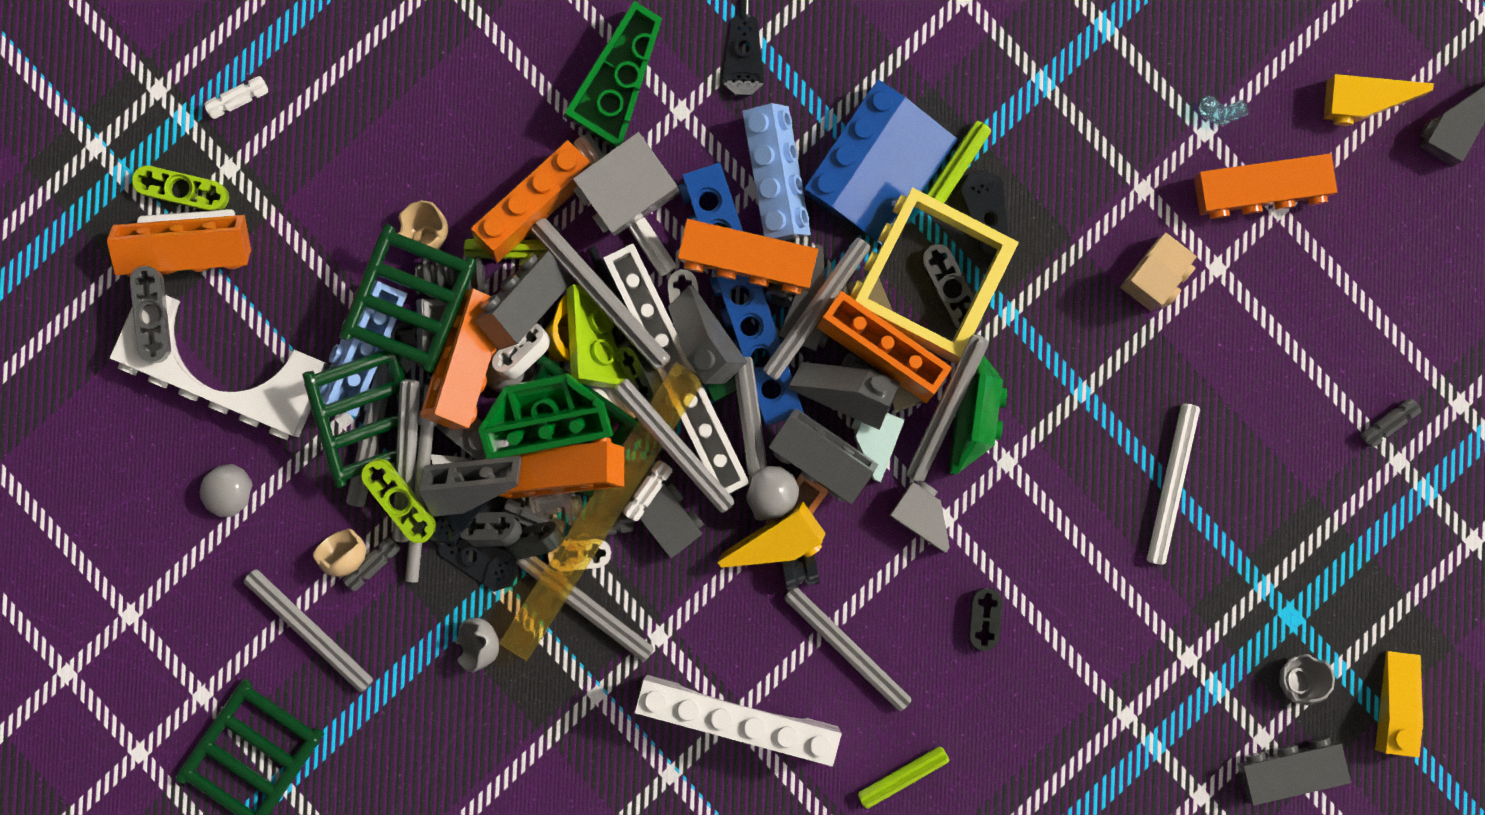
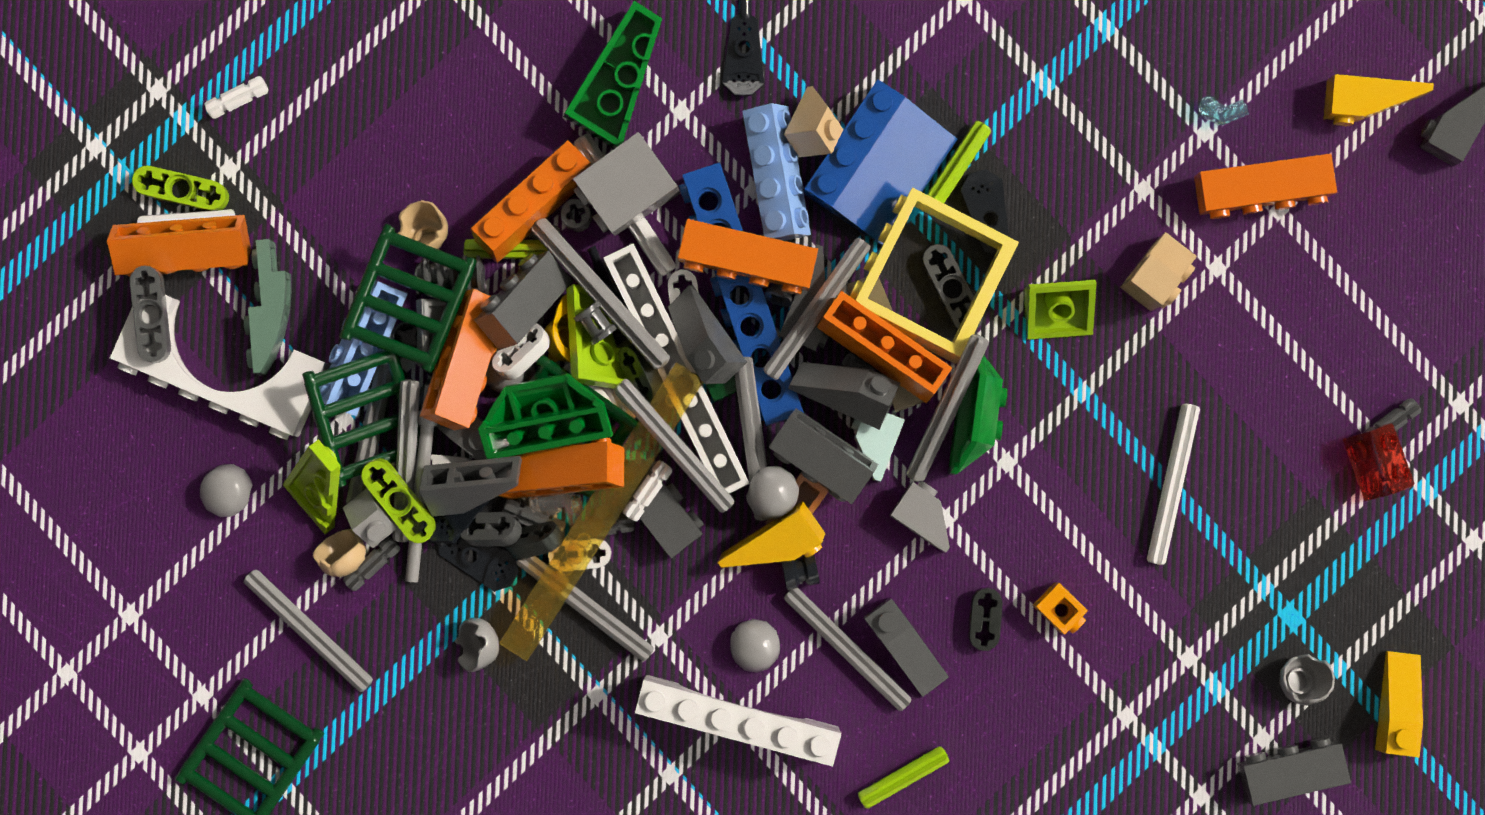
none -> sand green slope [244,239,292,375]
none -> lime wing [282,439,341,534]
none -> light grey brick [343,488,398,548]
none -> dark grey bush [561,199,592,232]
none -> dark grey bush [573,301,617,345]
none -> light grey hair [730,619,780,673]
none -> tan slope [784,86,843,157]
none -> dark grey slope [863,598,949,697]
none -> lime slope [1023,280,1096,339]
none -> light orange brick [1032,582,1088,635]
none -> clear red bracket [1342,423,1415,501]

